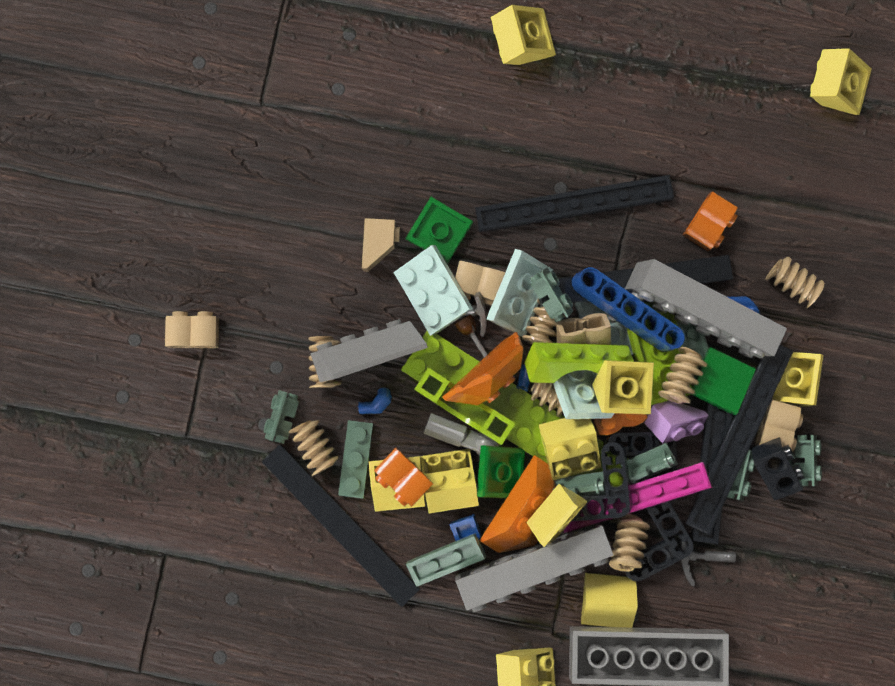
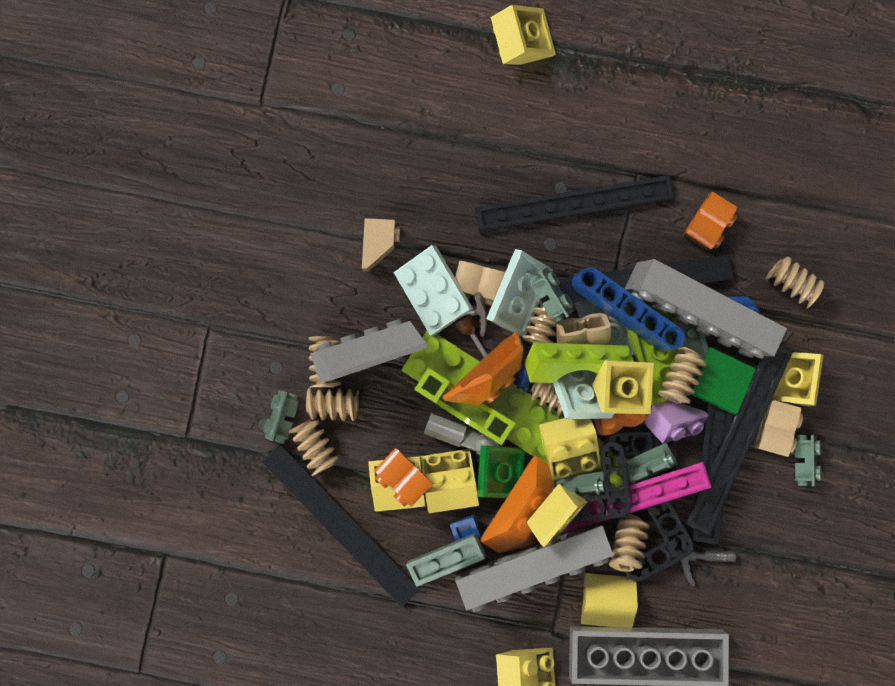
tan brick [165,311,219,348] -> none
sand green plate [338,420,373,499] -> none
blue arm [358,387,392,414] -> none
green tile [405,197,473,265] -> none
sand green hinge [727,450,756,501] -> none
black brick [751,437,805,501] -> none
light yellow slope [810,49,872,115] -> none
none -> tan piece [306,388,359,421]

